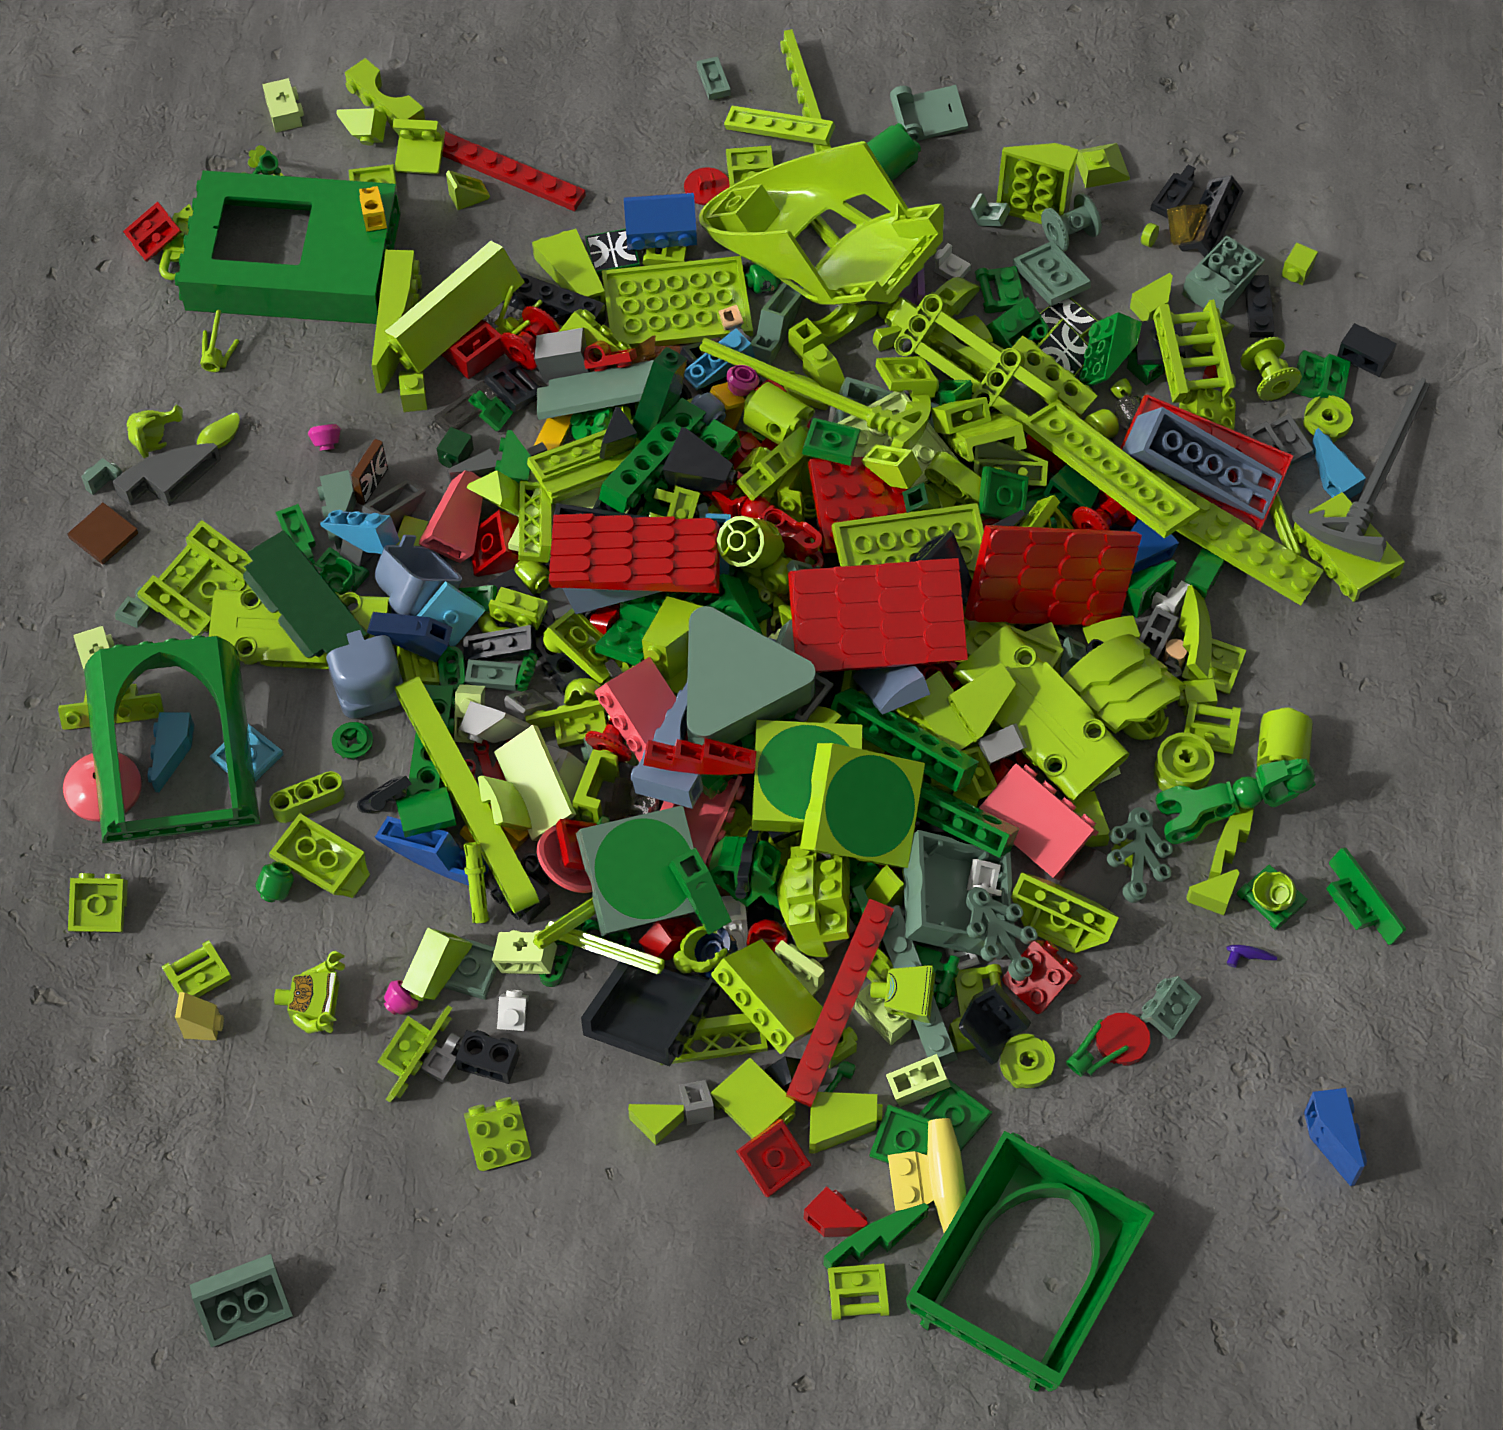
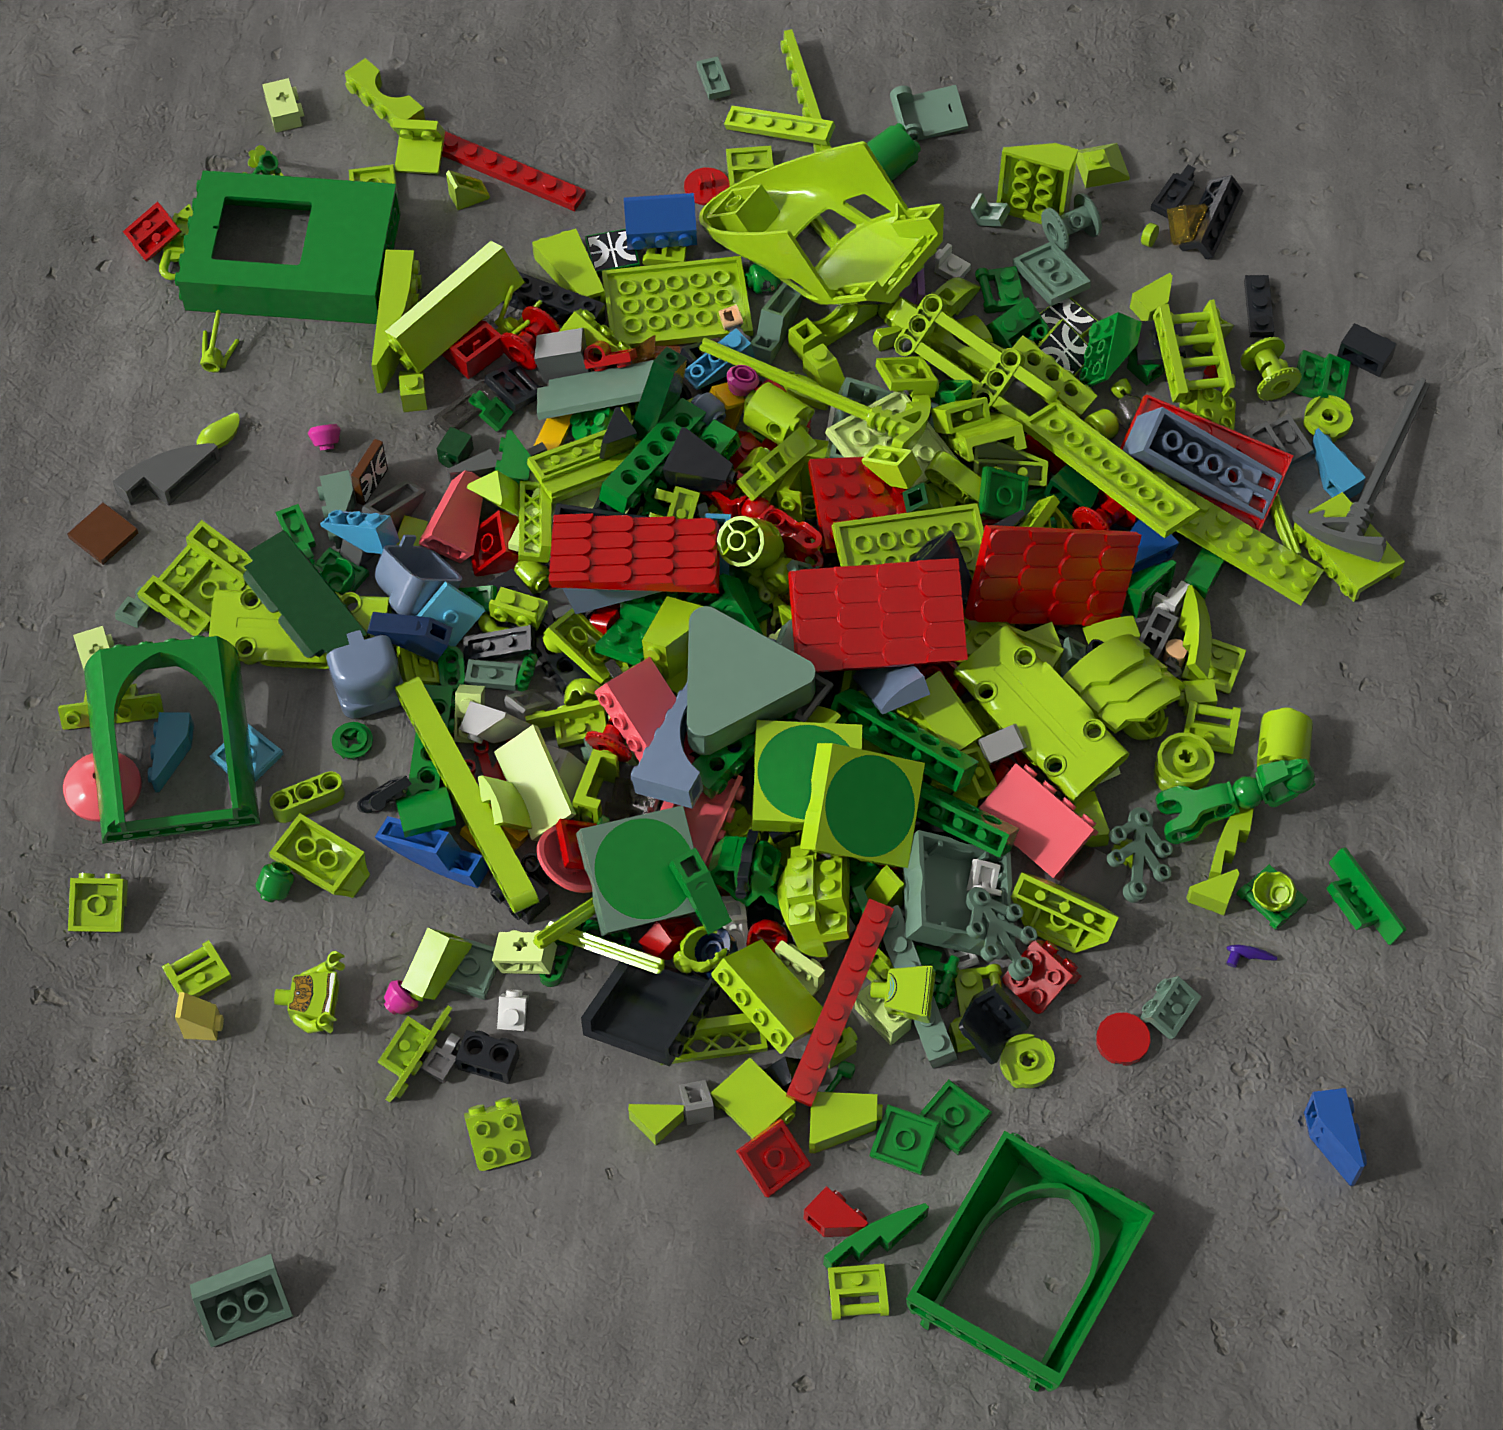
sand green bracket [81,458,122,495] -> none
lime piece [127,404,183,458] -> none
lime slope [336,108,387,146] -> none
yellow leg [359,186,387,232] -> none
lime pin [464,842,489,923] -> none
red slope [643,738,757,775] -> none
green tile [802,418,861,466] -> none
yellowish green brick [886,1054,951,1107] -> none
light yellow plate [888,1118,967,1233] -> none
lime slope [947,662,1016,743] -> none
green plant [1066,1019,1129,1077] -> none
sand green slope [1182,235,1265,318] -> none
lime brick [1281,243,1318,285] -> none

